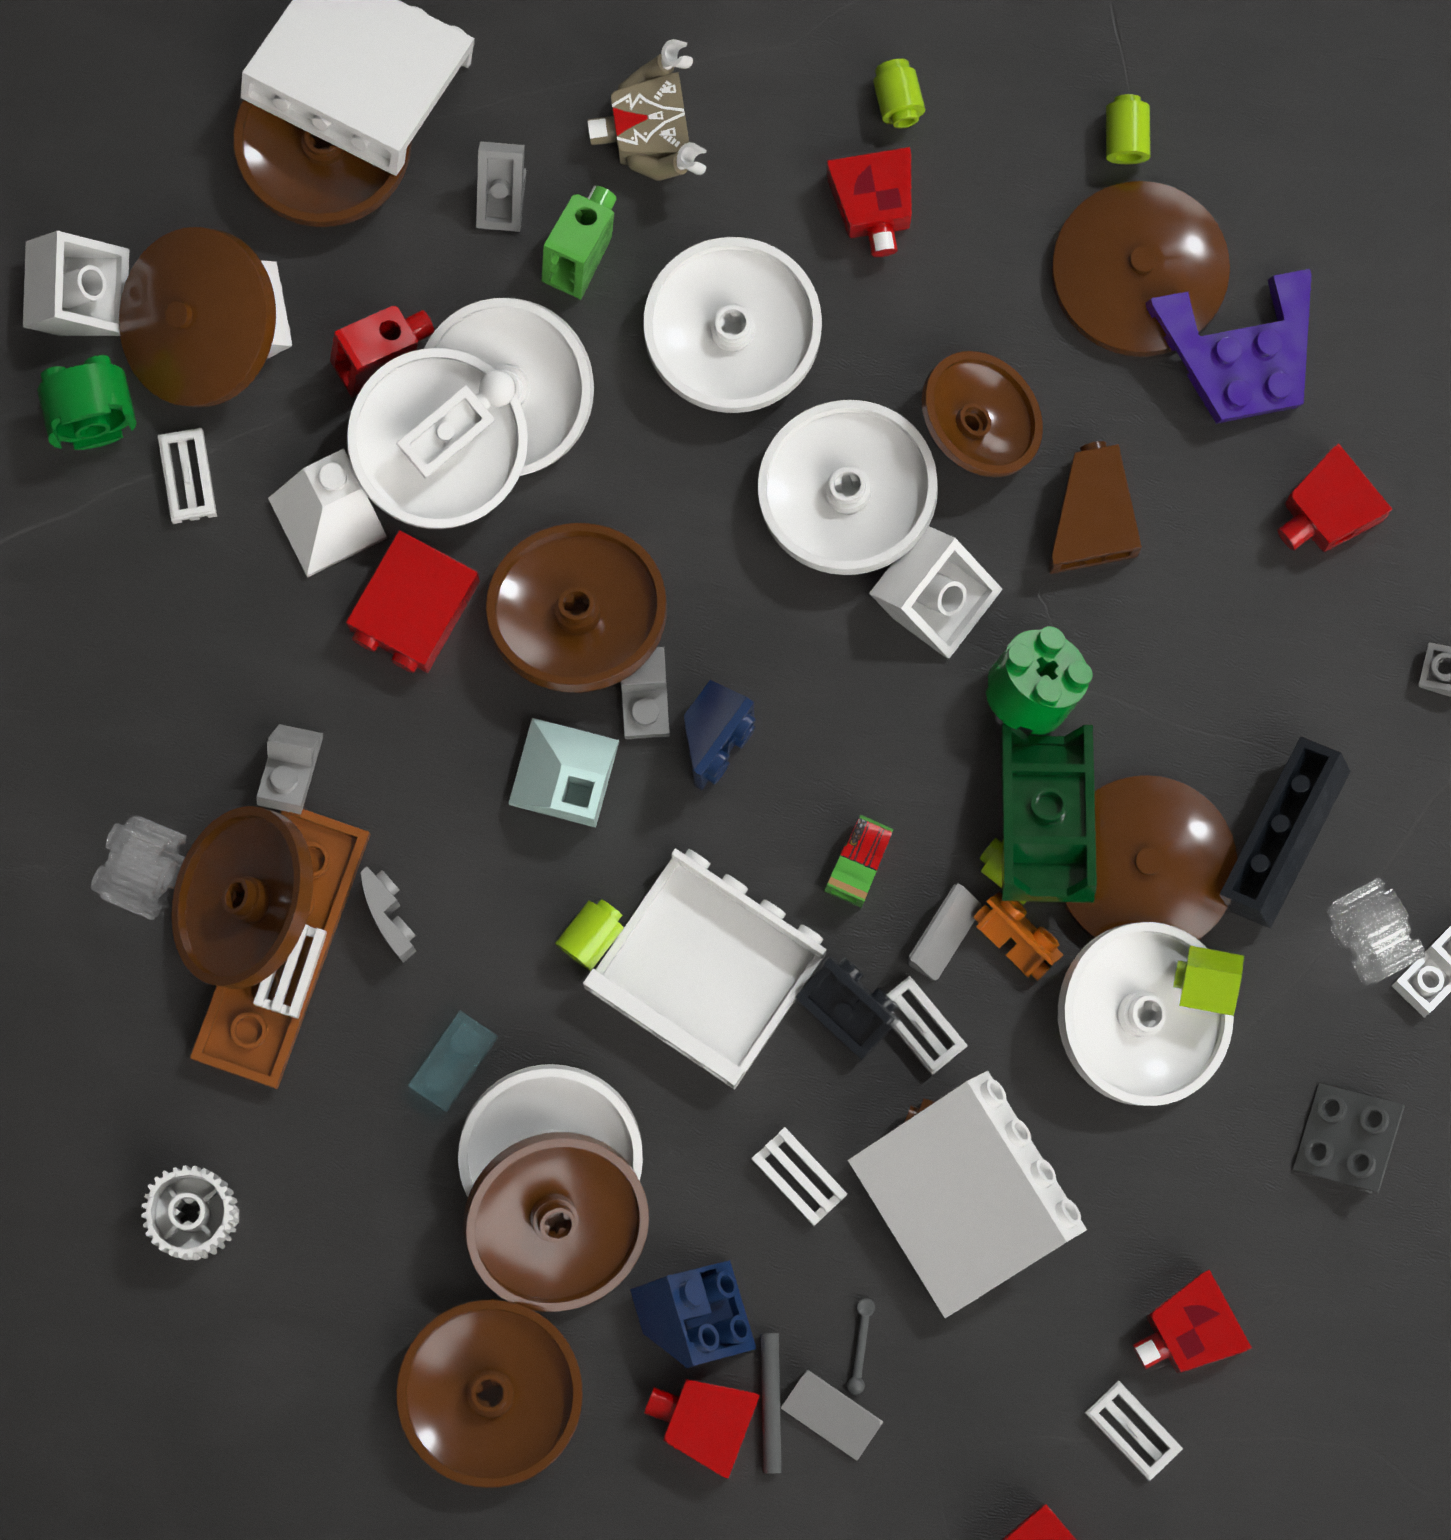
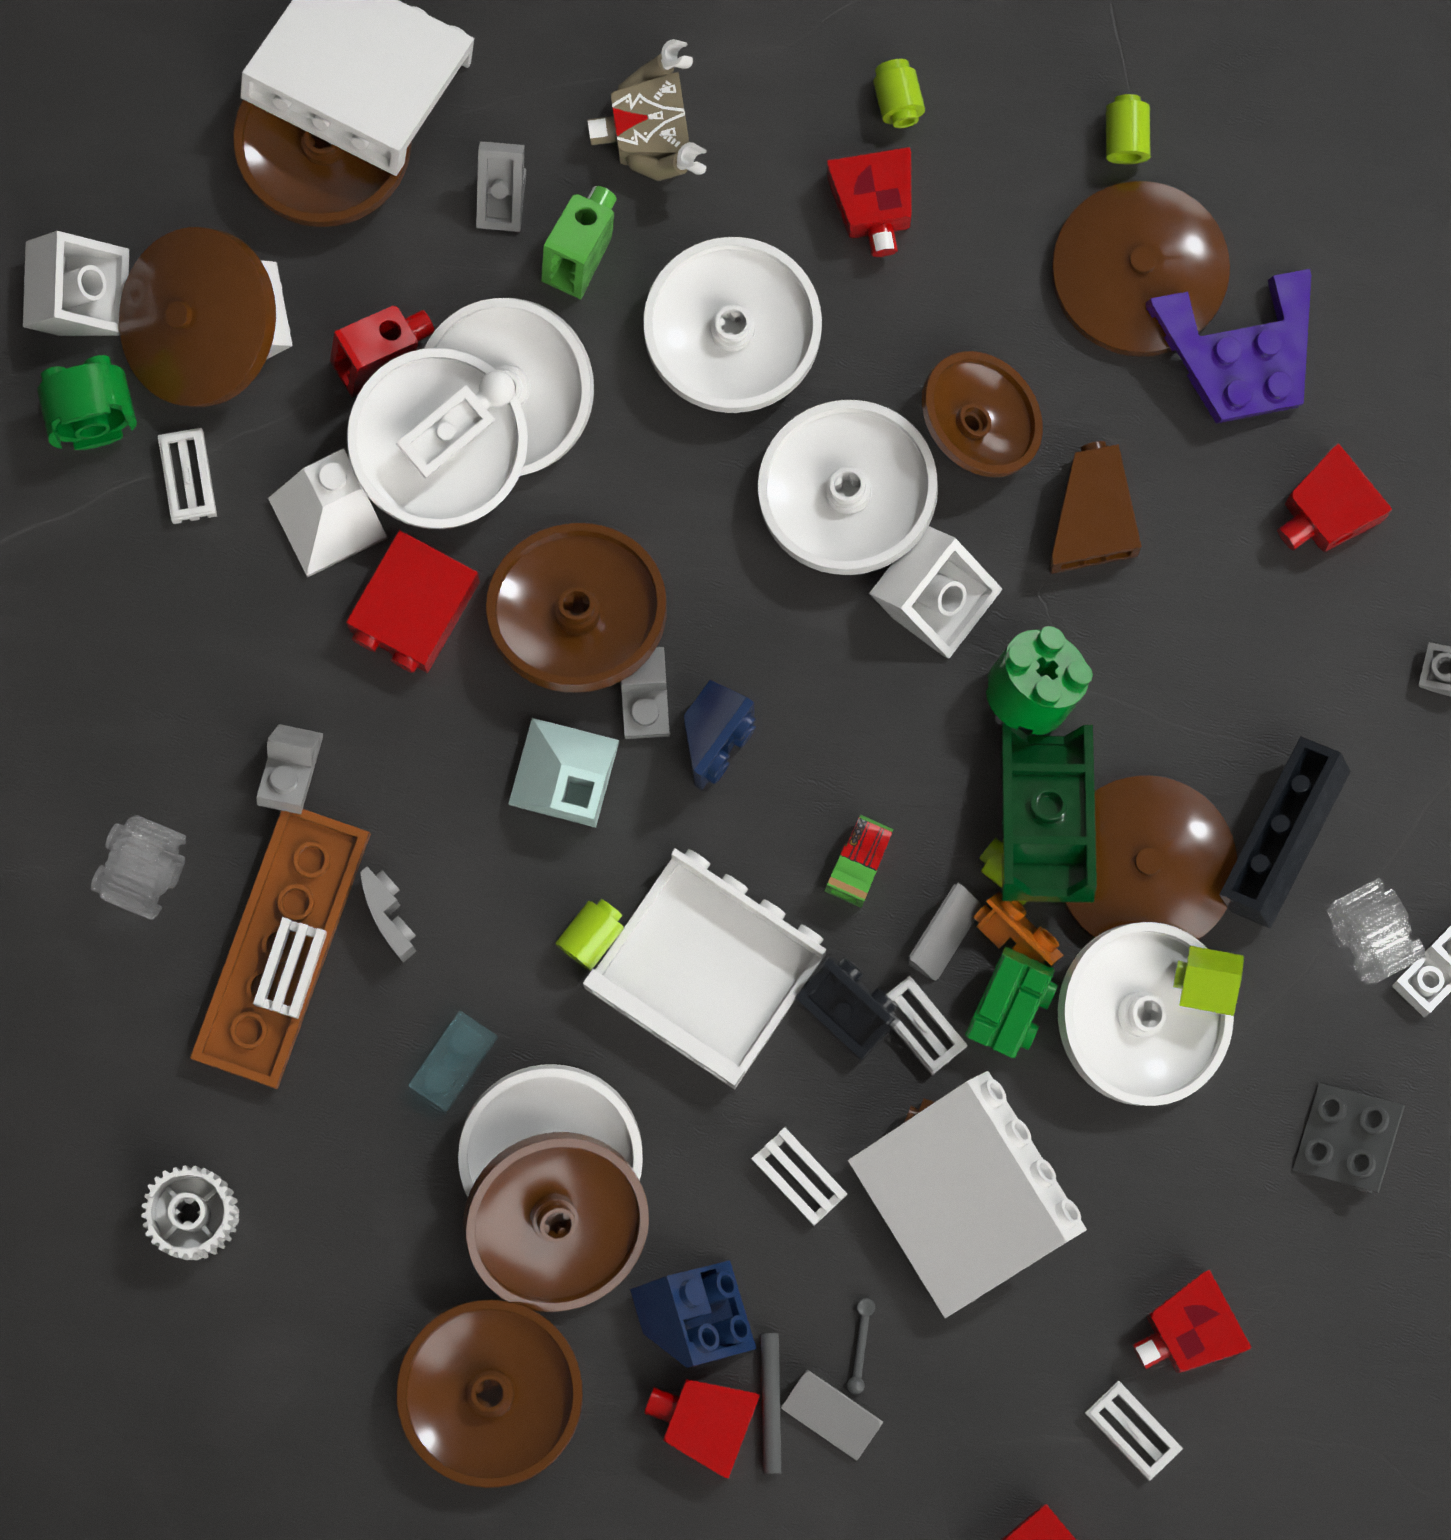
reddish brown dish [172,806,313,989] -> none
none -> green brick [965,947,1058,1058]

